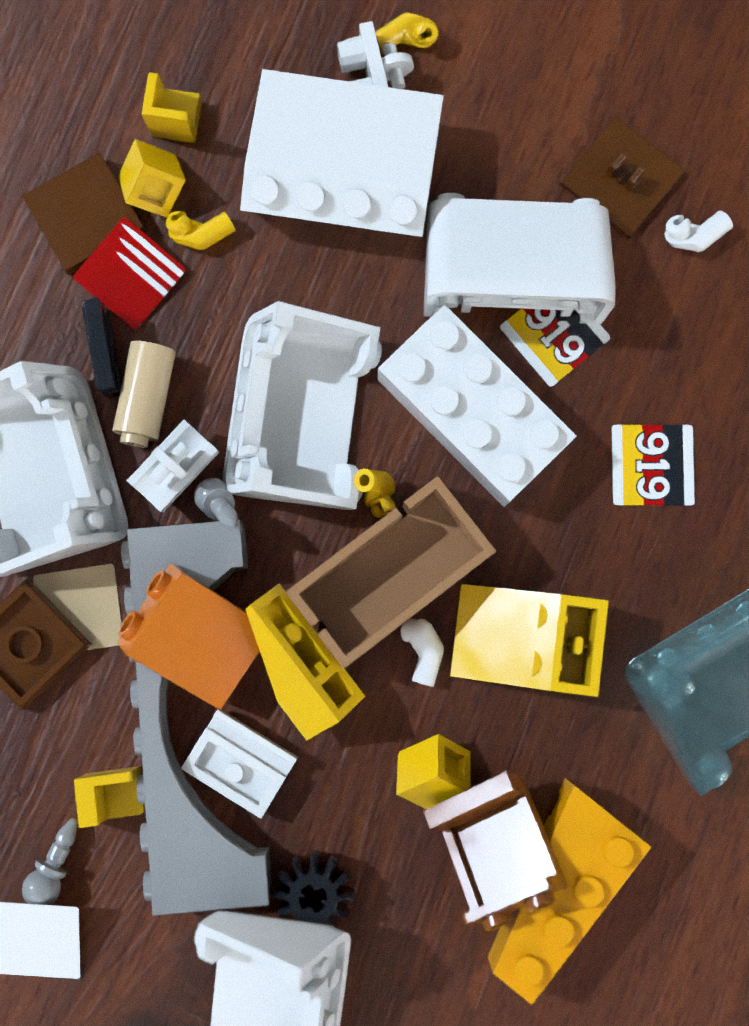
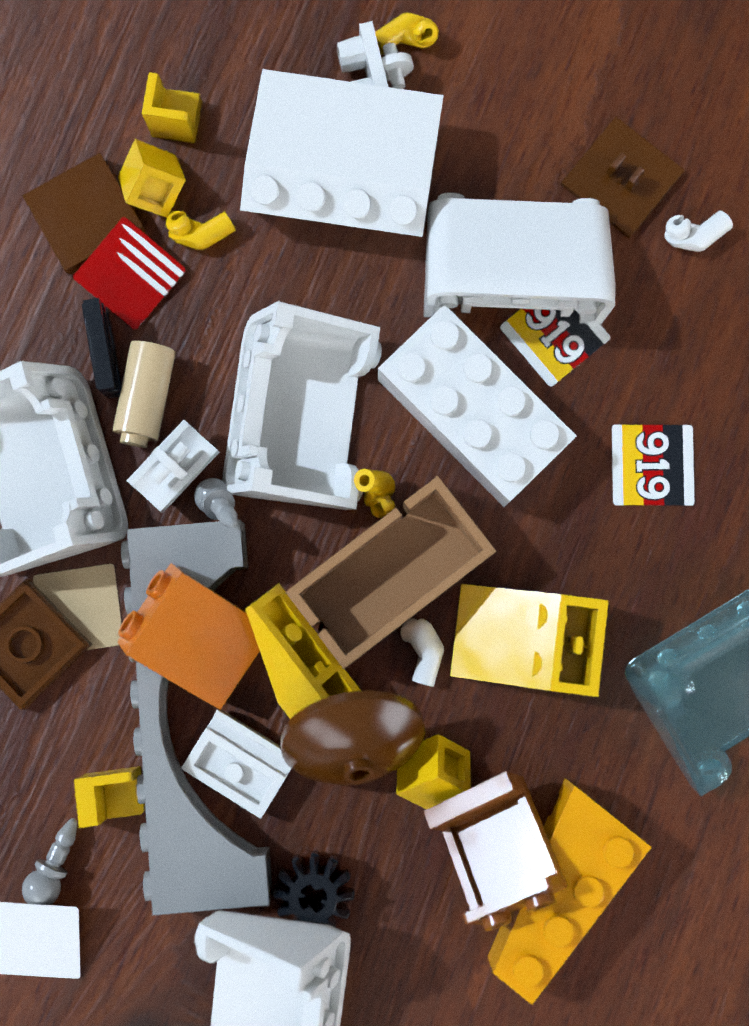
none -> reddish brown dish [280,691,425,786]

